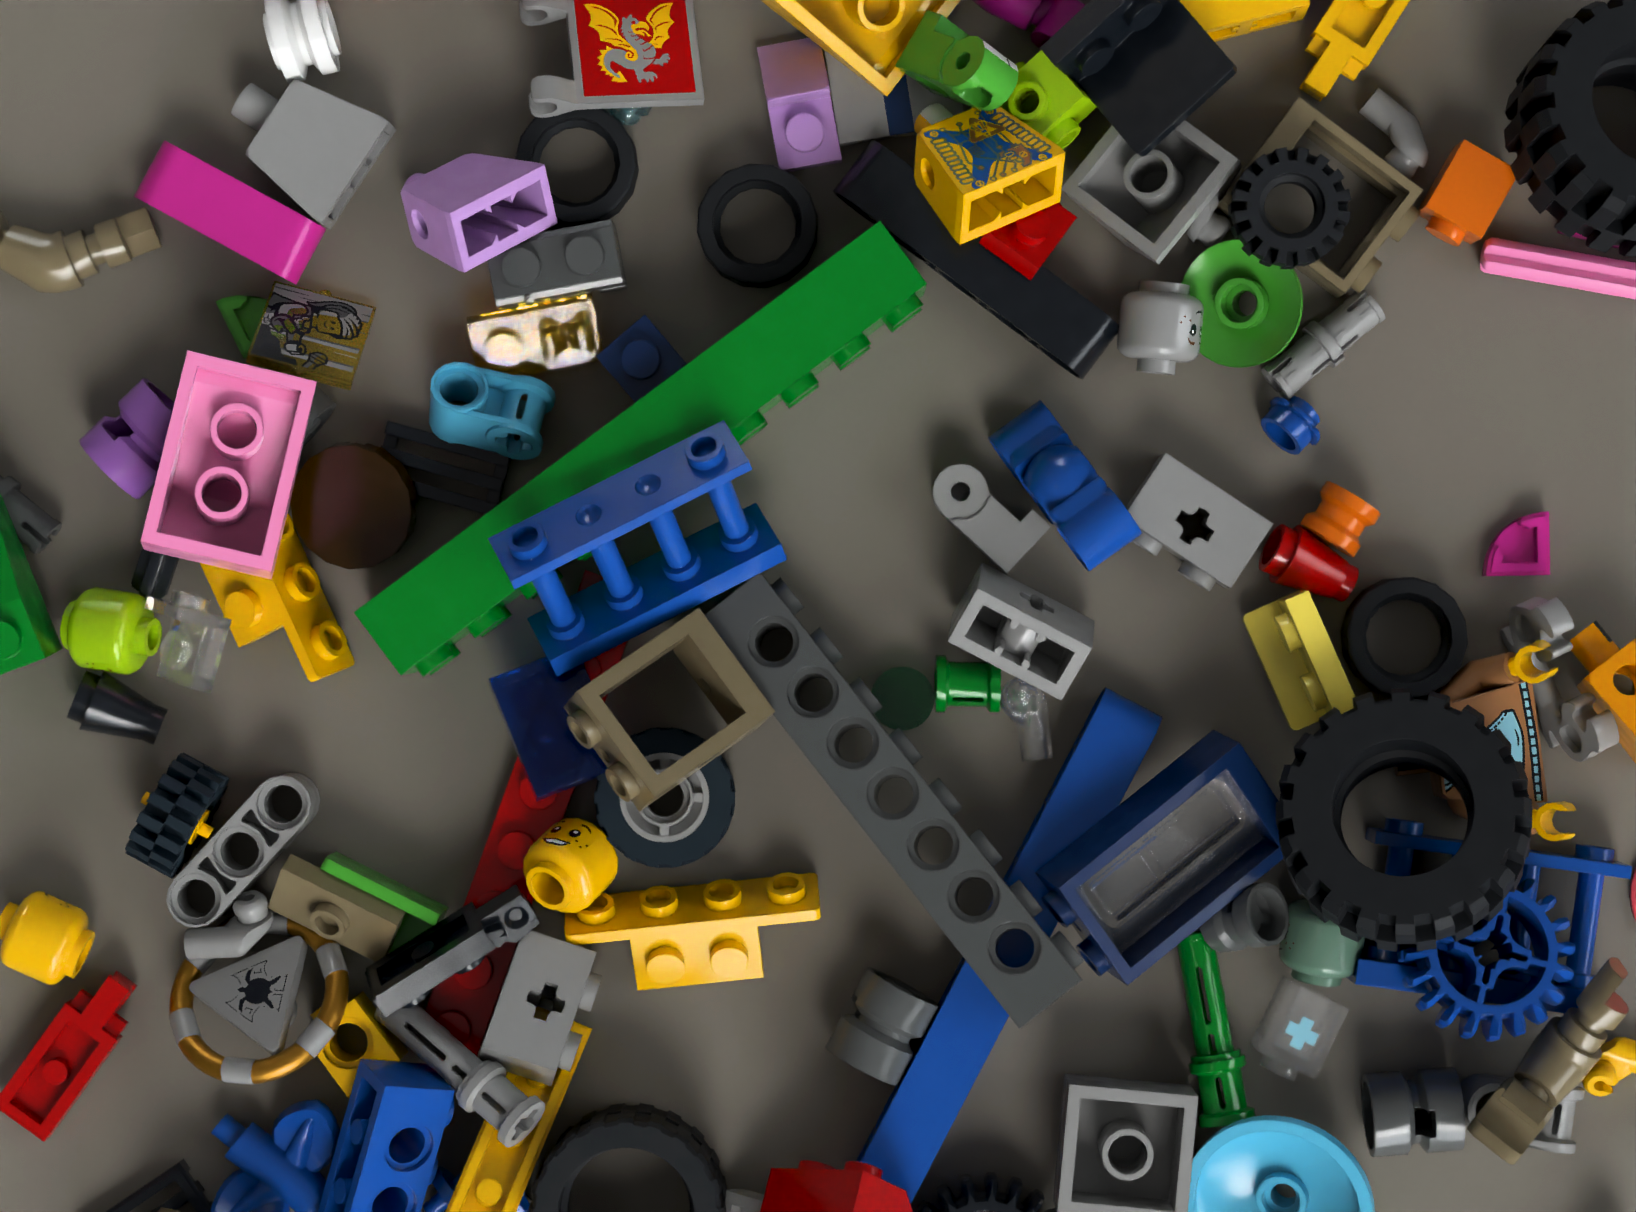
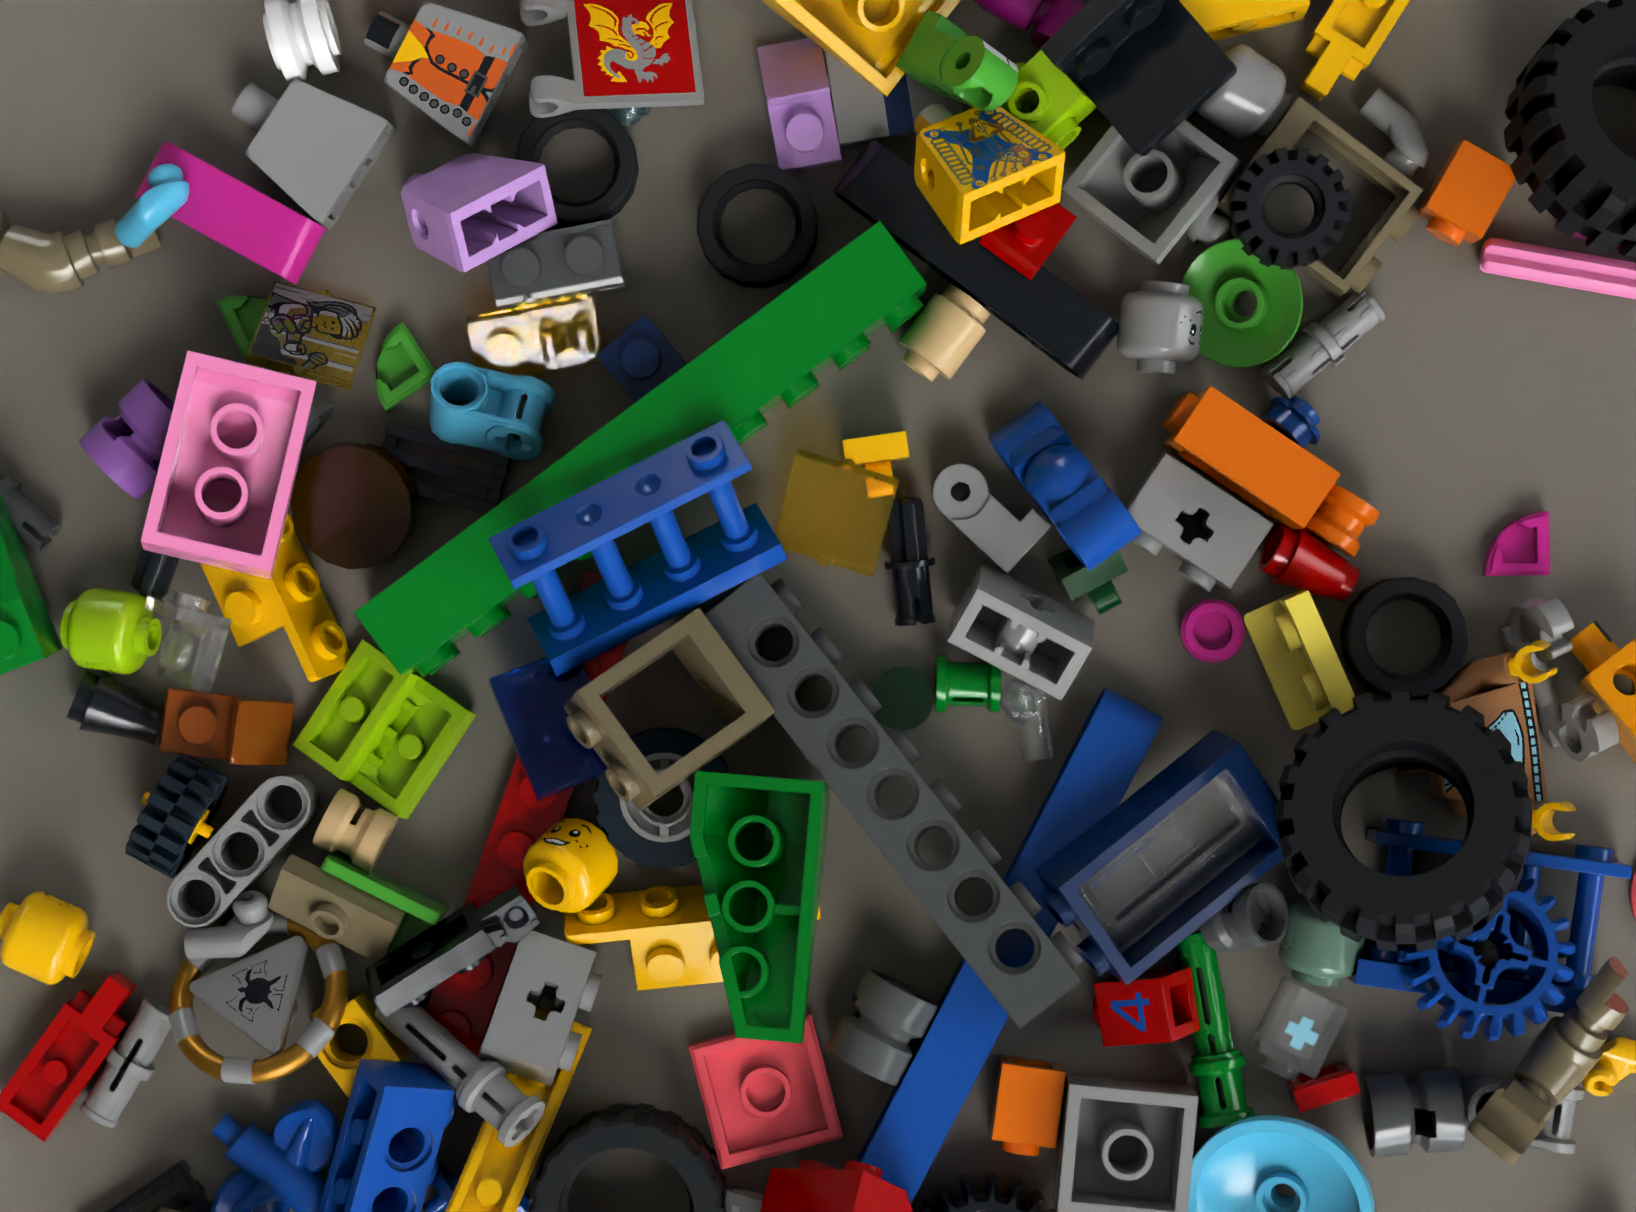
none -> light grey pin [79,997,172,1128]
none -> medium azure arm [115,164,190,248]
none -> dark orange slope [158,687,295,766]
none -> lime slope [293,639,477,819]
none -> tan wheel [312,788,398,873]
none -> torso [364,2,529,150]
none -> bright green tile [376,322,436,411]
none -> coral tile [688,1012,844,1170]
none -> green wedge [689,771,831,1043]
none -> clear yellow piece [776,448,900,577]
none -> yellow tile [842,431,910,496]
none -> black axle [884,497,936,626]
none -> tan brick [899,284,991,383]
none -> orange brick [989,1055,1066,1156]
none -> dark green tile [1047,548,1129,615]
none -> red brick [1093,967,1200,1047]
none -> orange window [1161,385,1341,530]
none -> dark pink tile [1179,599,1245,663]
none -> light grey head [1196,43,1290,140]
none -> red tile [1285,1061,1361,1113]

